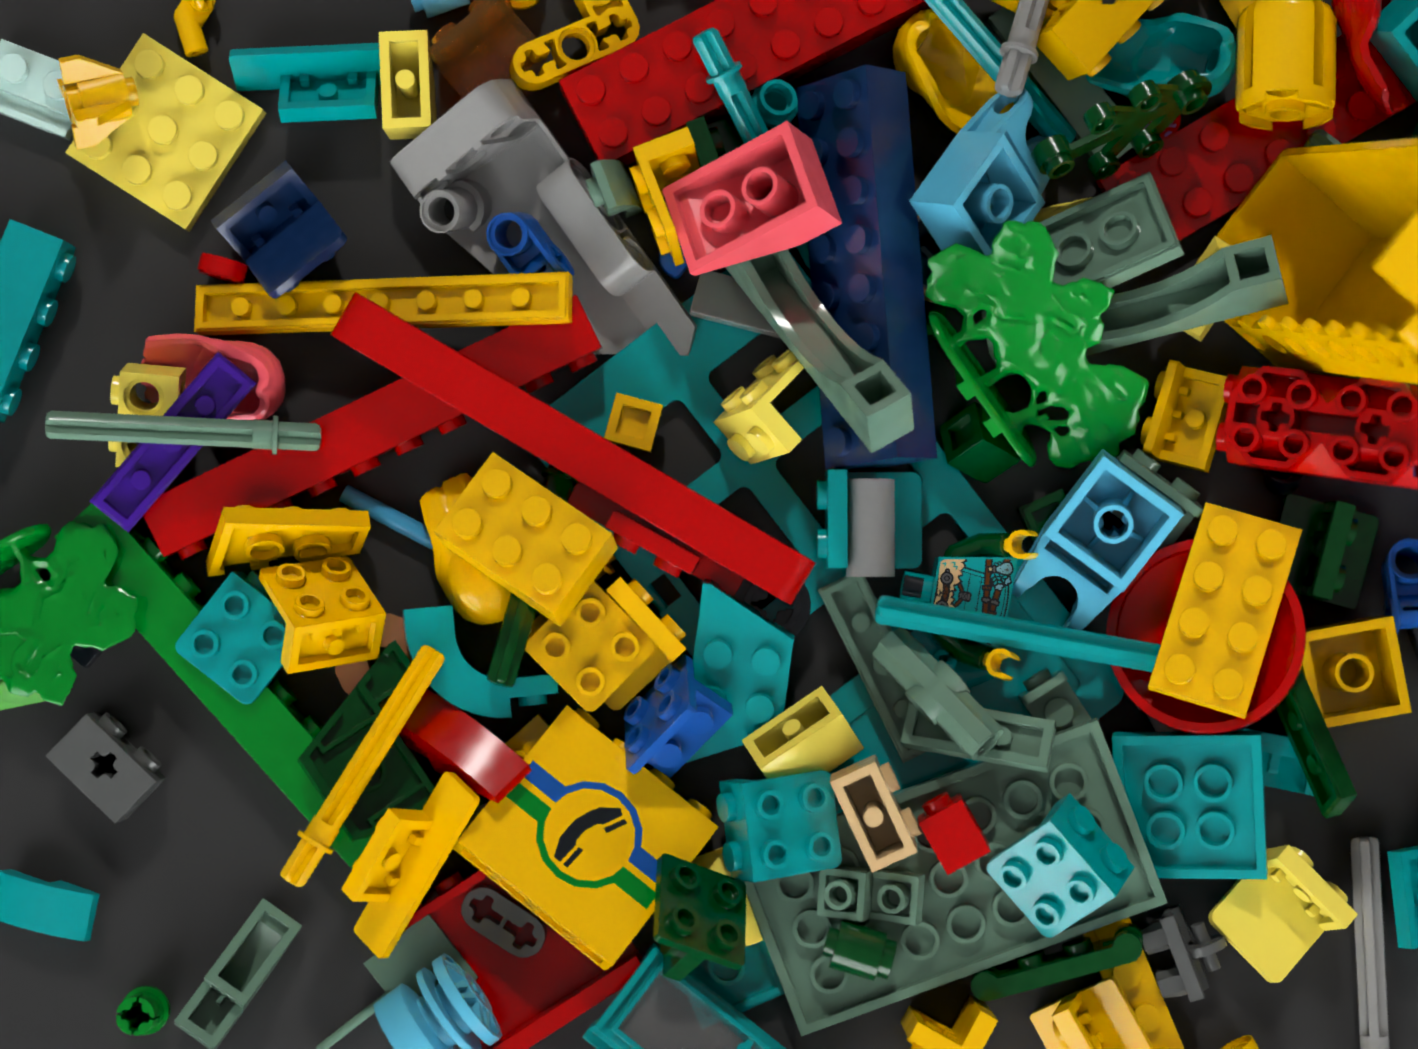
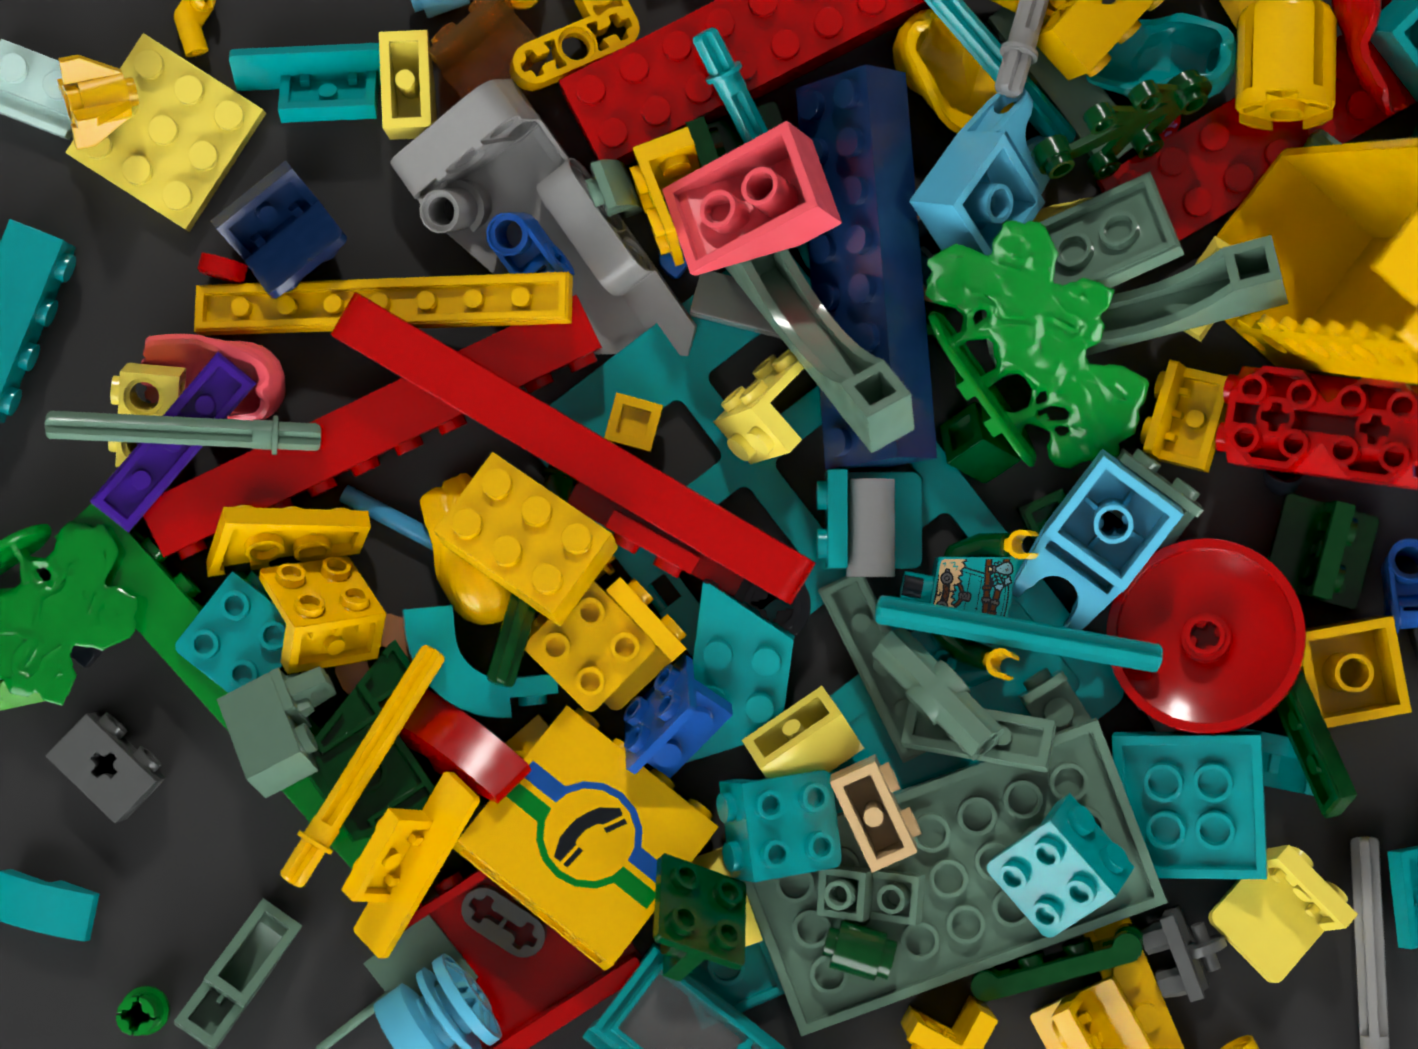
teal plate [751,79,798,128] -> none
red brick [918,792,991,875] -> none
yellow plate [1148,502,1302,719] -> none
none -> sand green hinge [217,666,336,798]

